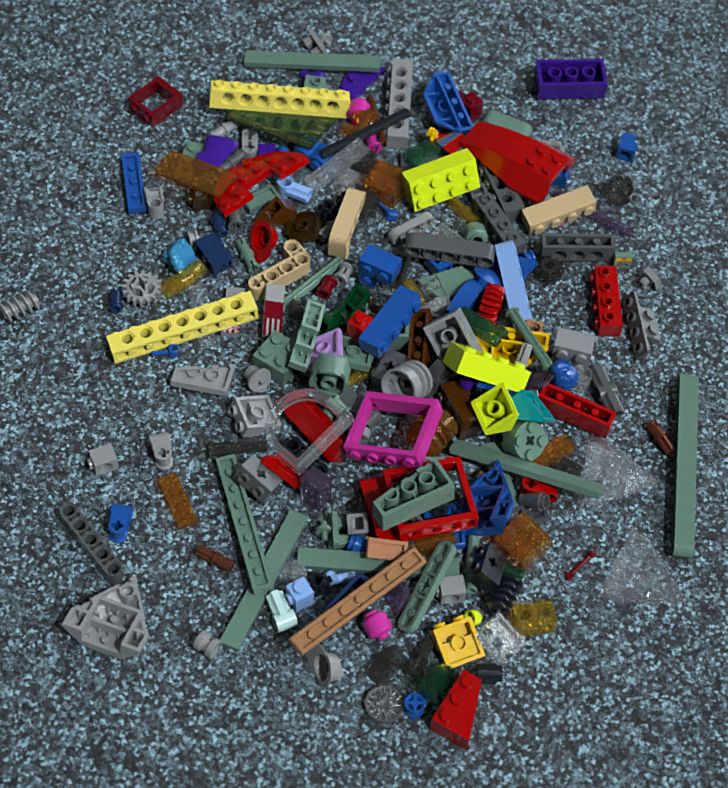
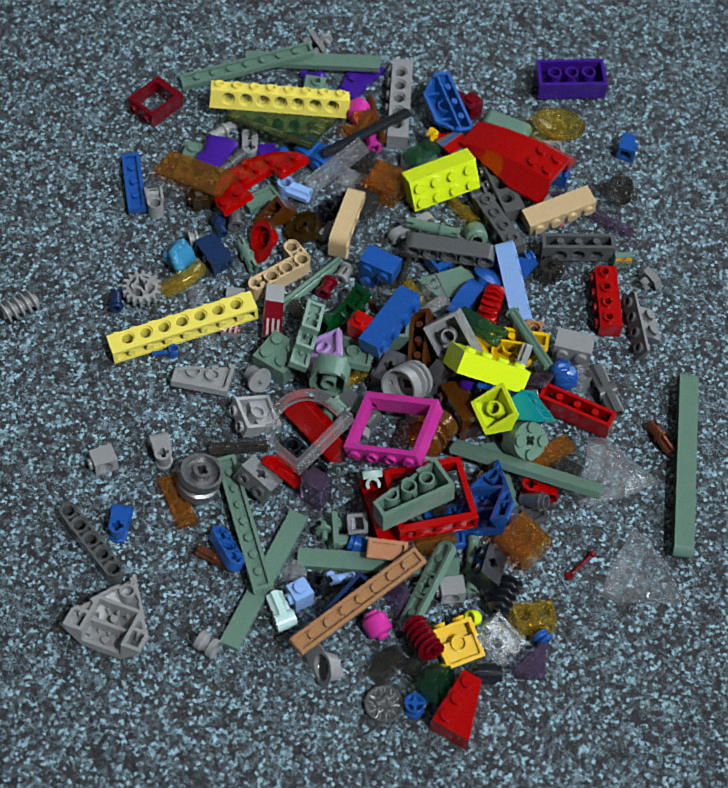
blue hand [378,202,398,221] -> none
clear green bush [502,560,526,581] -> none
none -> flat silver wheel [176,453,224,504]
none -> sand green tile [179,41,315,91]
none -> blue beam [209,525,245,572]
none -> tile [360,469,383,489]
none -> dark red piece [403,615,445,661]
none -> sand green pin [405,216,461,239]
none -> clear purple slope [513,642,546,680]
none -> blue bush [532,628,553,648]
none -> clear yellow dish [533,108,585,142]

